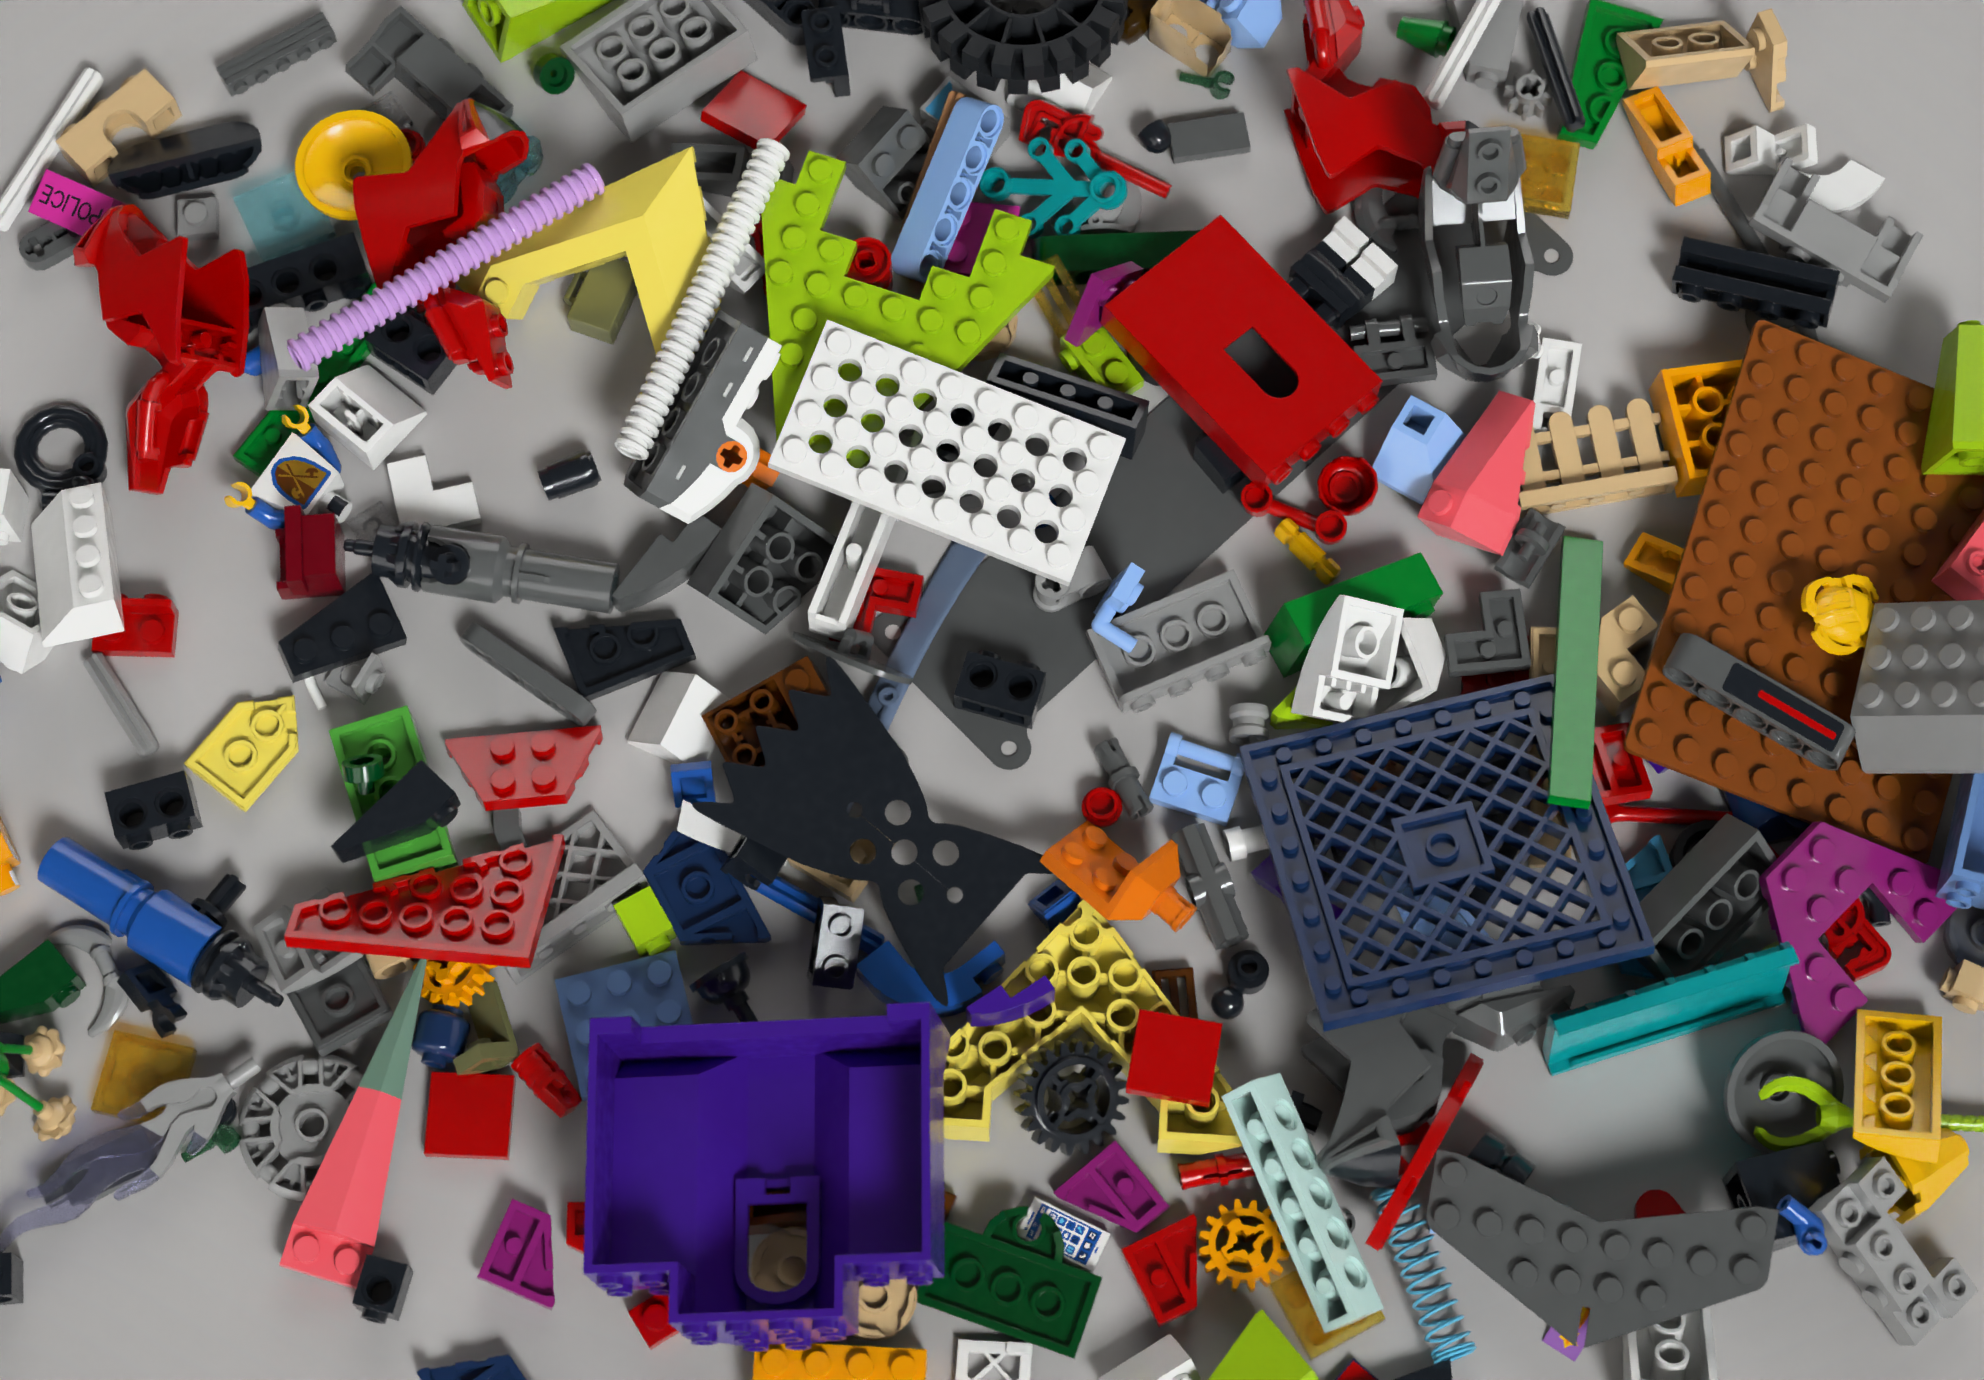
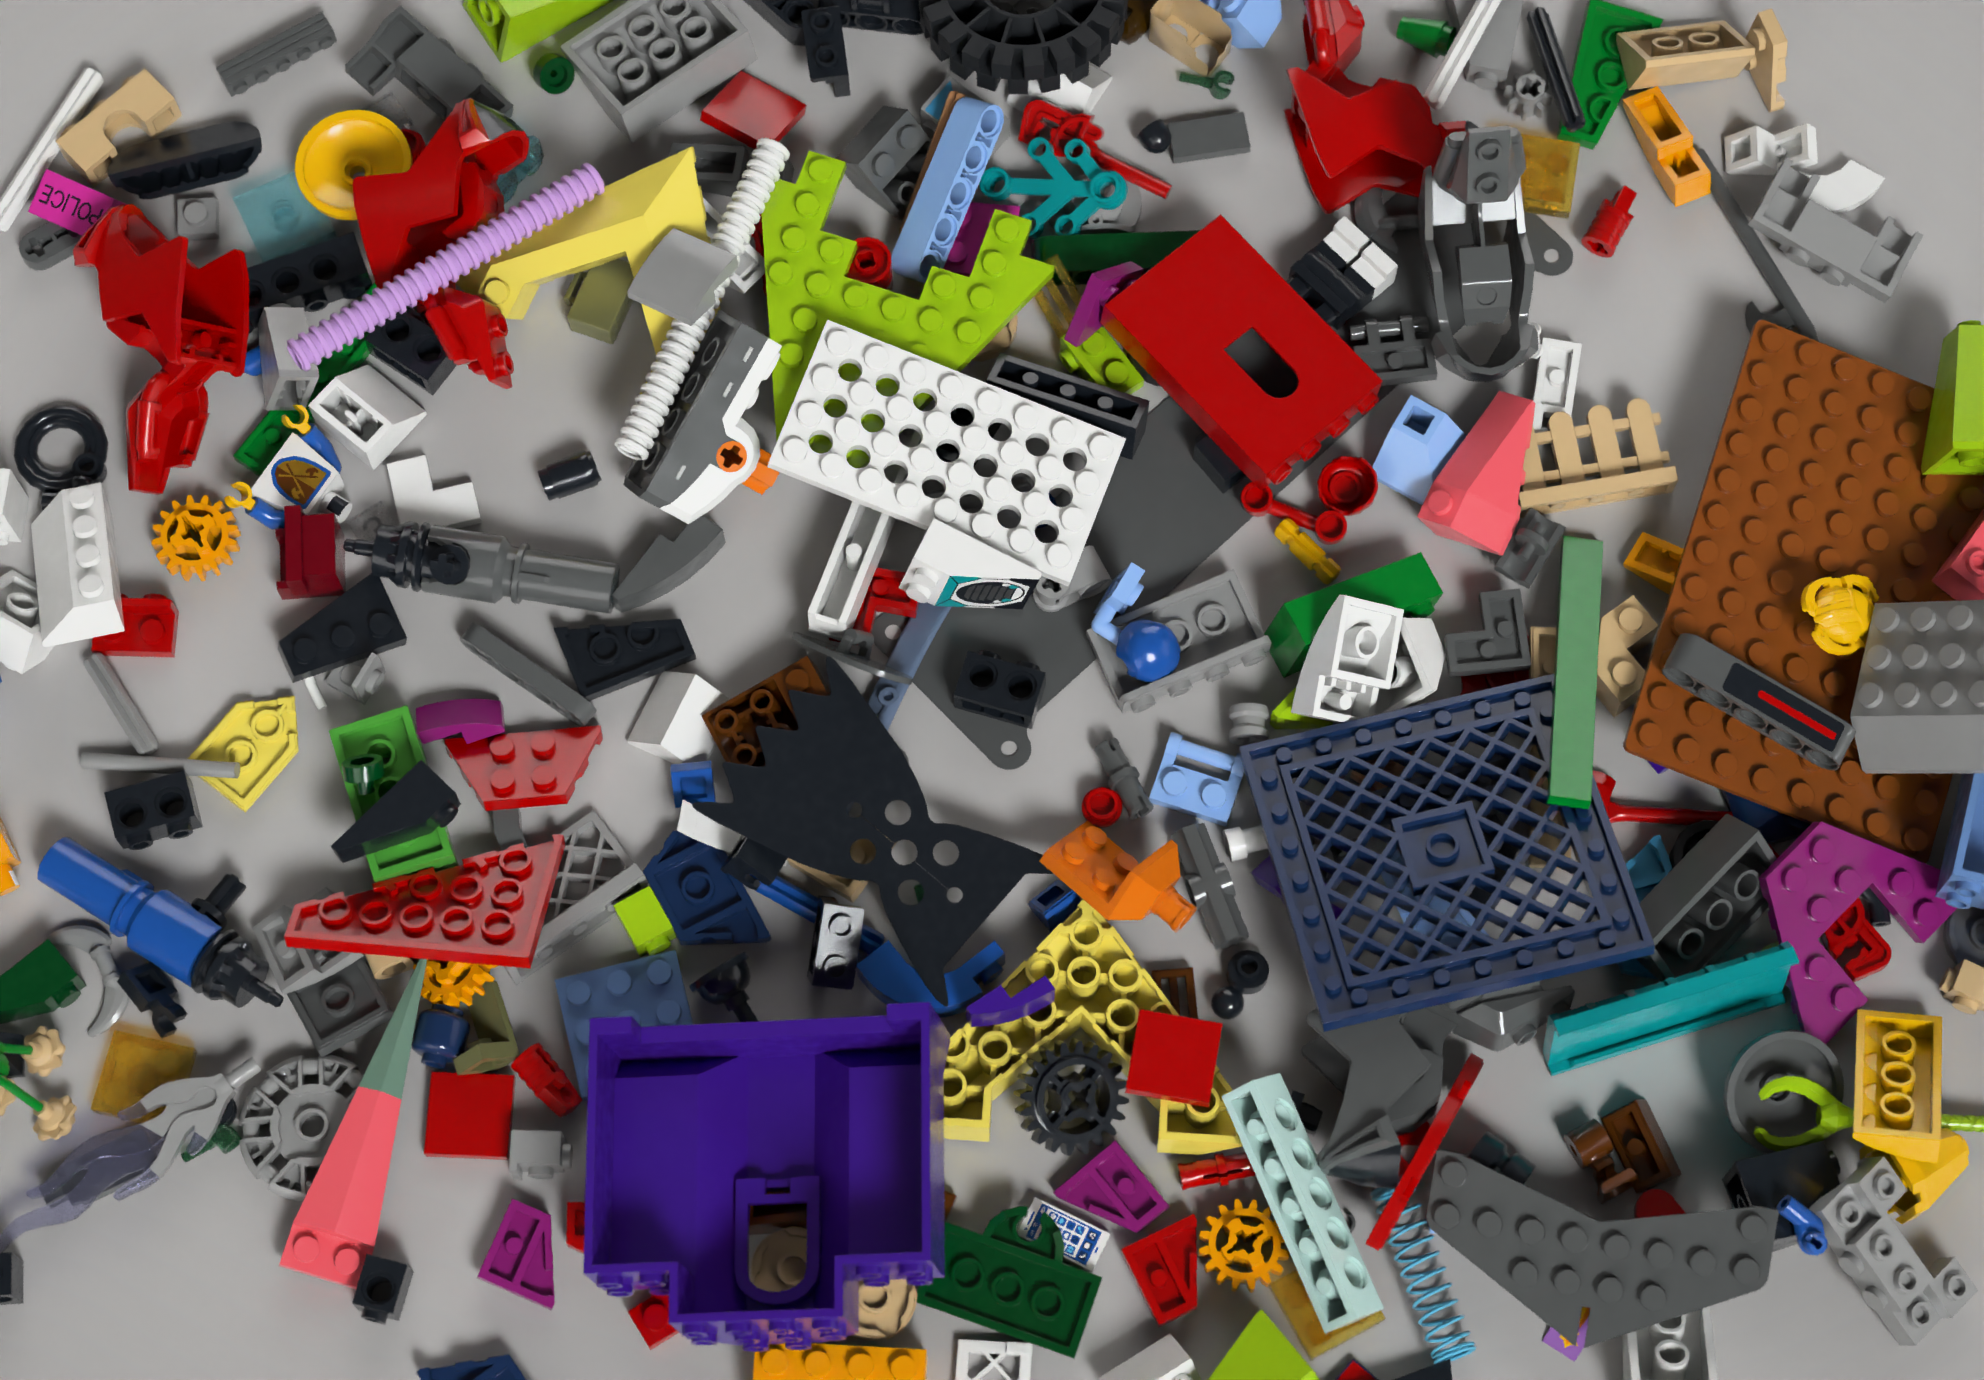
dark grey wedge [687,483,837,635] -> none
red wing [1593,722,1653,806] -> none
light orange wedge [1648,359,1743,498] -> none
black brick [1672,236,1840,329] -> none
none -> light grey bar [80,752,240,779]
none -> light orange gear [151,495,241,582]
none -> magenta slope [416,699,505,744]
none -> light grey brick [509,1130,573,1180]
none -> light grey slope [627,228,738,326]
none -> white slope [899,518,1043,609]
none -> blue hair [1116,619,1181,683]
none -> reddish brown leg [1564,1118,1637,1204]
none -> red hinge [1581,185,1637,258]
none -> reddish brown slope [1601,1099,1681,1194]

